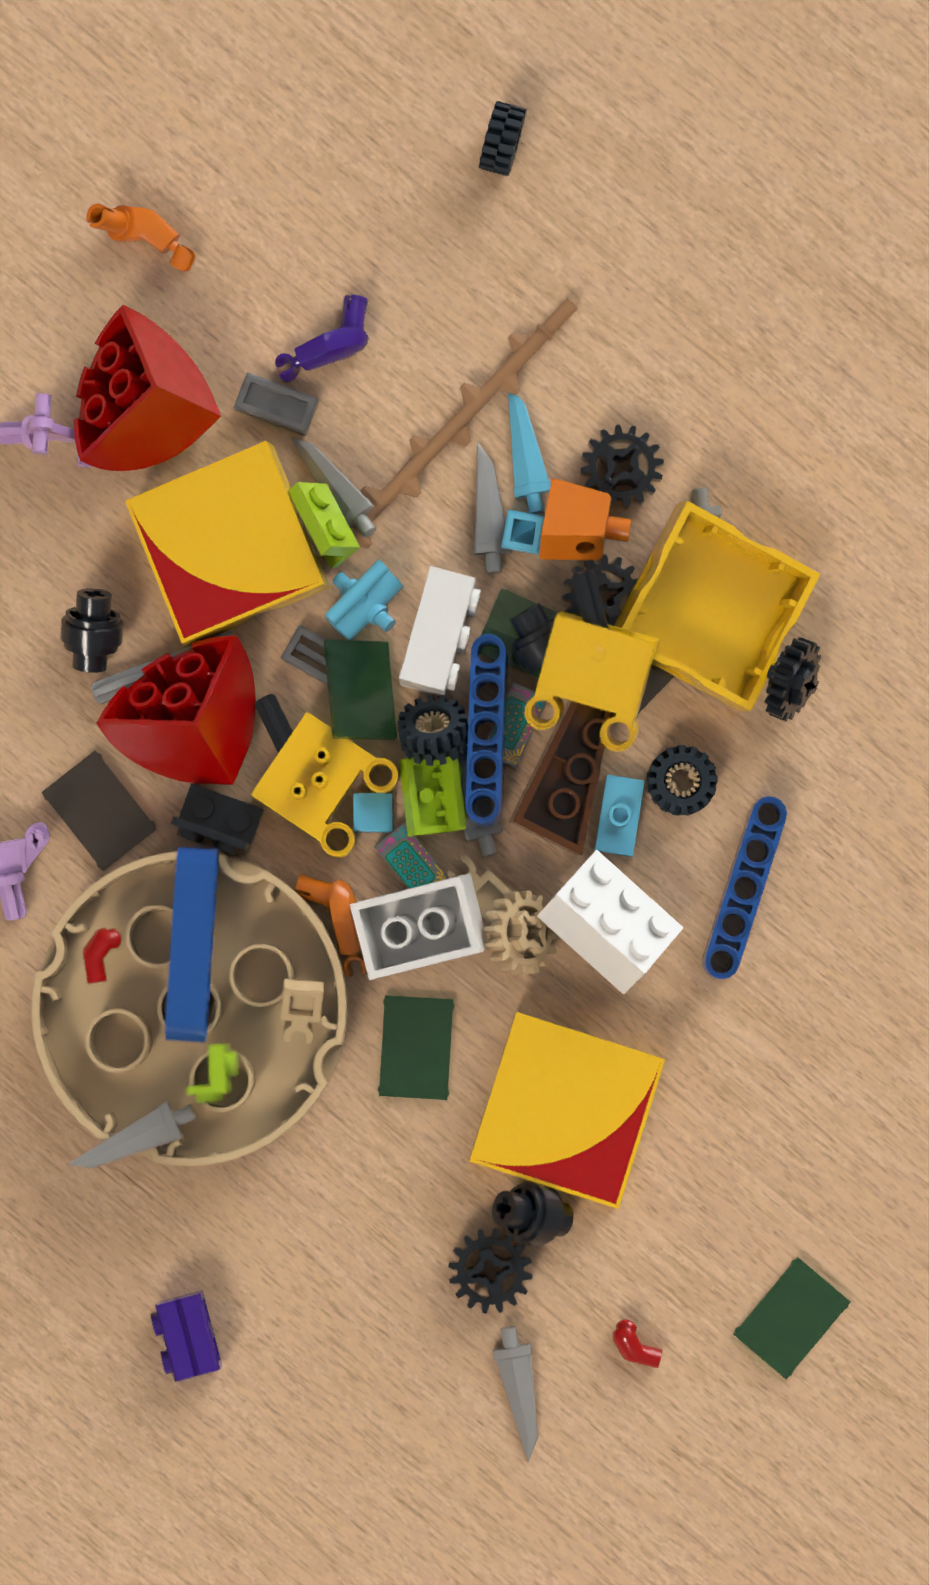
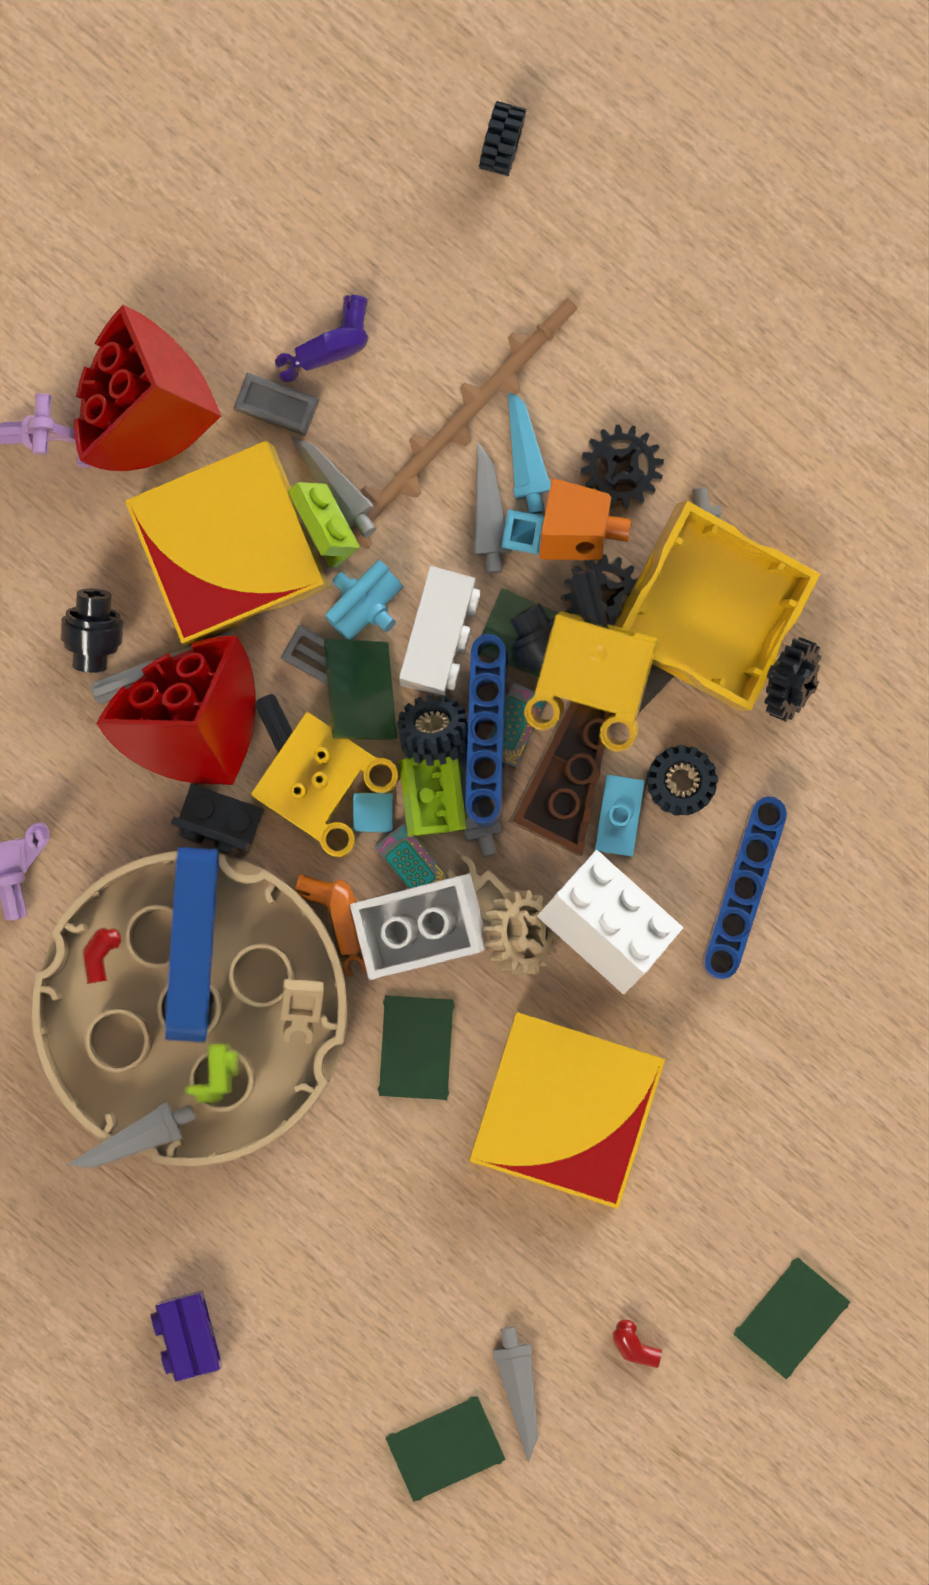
clear smoke piece [41,750,157,871] -> none
orange arm [86,203,195,271] -> none
black gear [448,1228,533,1314] -> none
black piece [492,1181,574,1247] -> none
none -> clear green piece [385,1395,506,1502]

